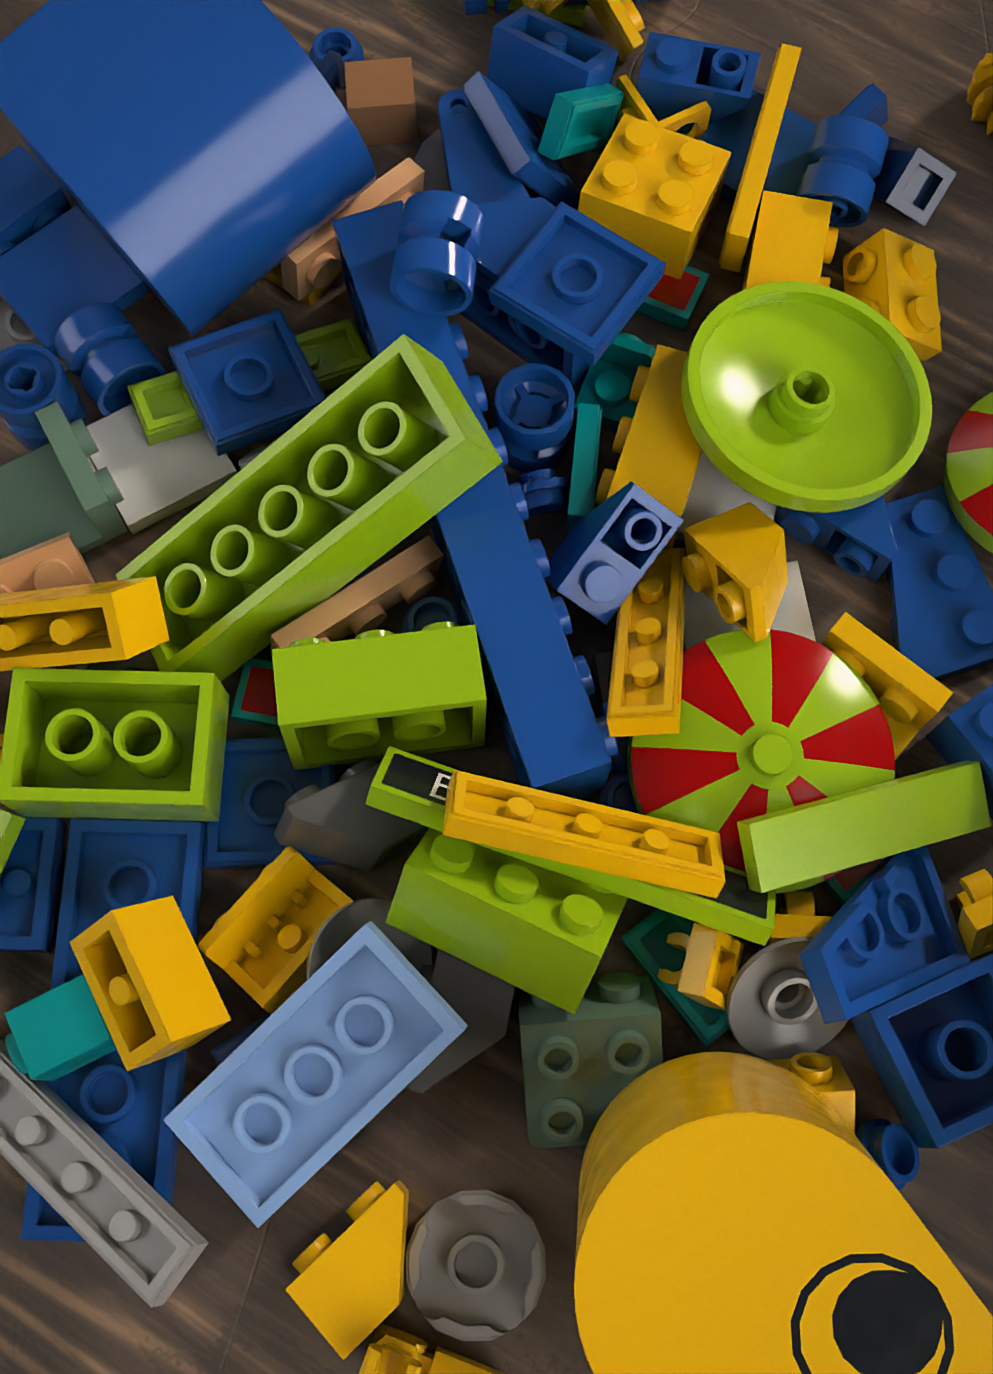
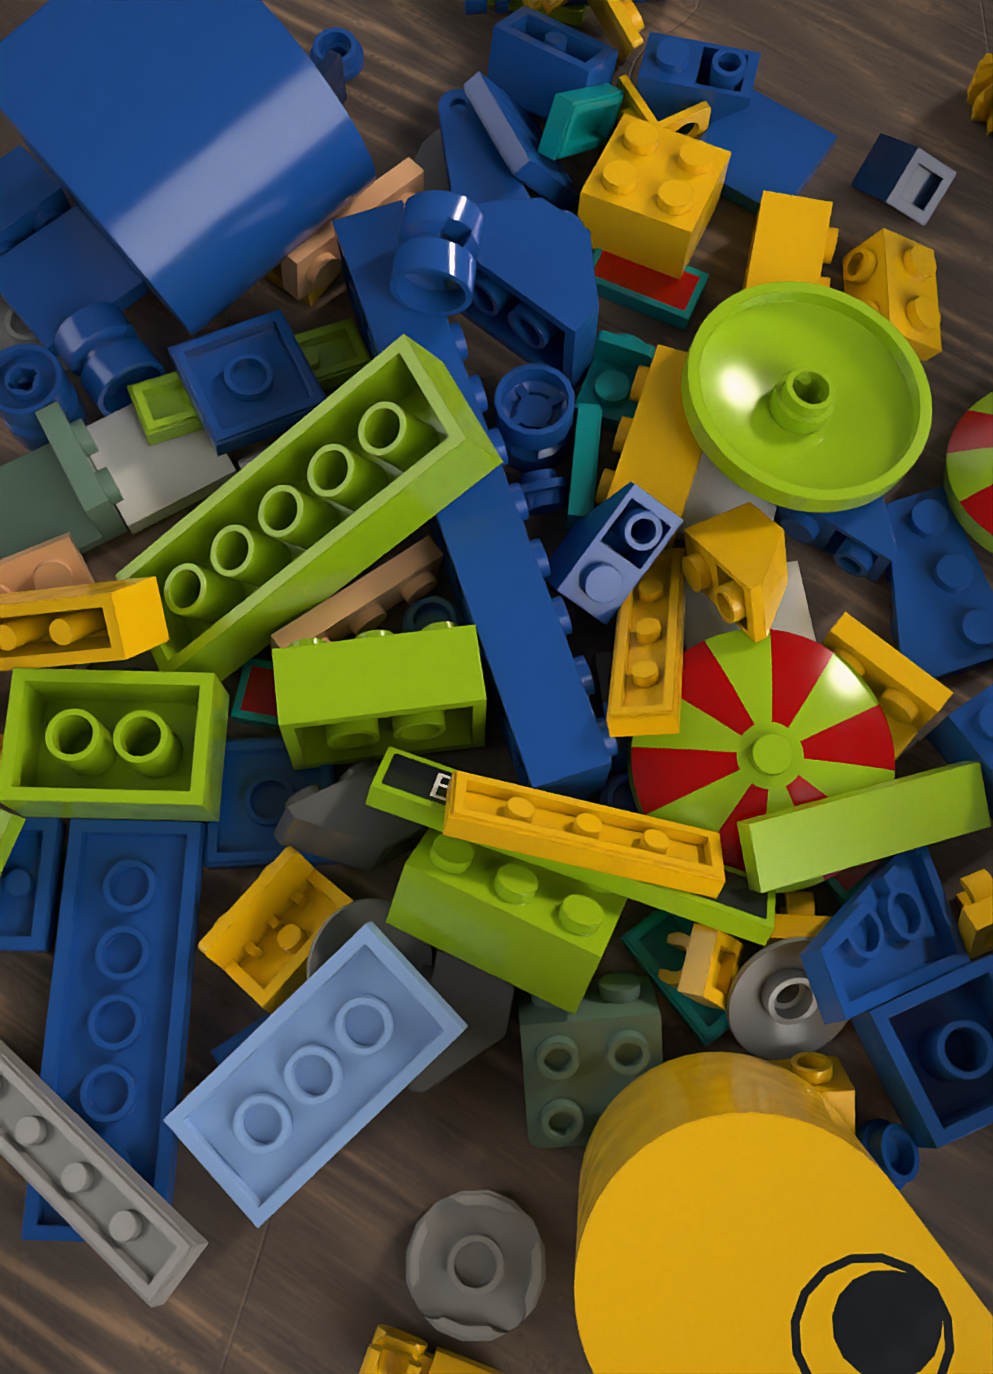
teal brick [4,974,117,1082] -> none
yellow brick [69,895,231,1072] -> none
yellow slope [285,1180,409,1360] -> none
medium nougat brick [335,57,419,145] -> none
blue tile [489,201,666,366] -> none
yellow tile [719,43,802,273] -> none
blue wheel [795,115,889,227] -> none
blue tile [838,83,888,127] -> none

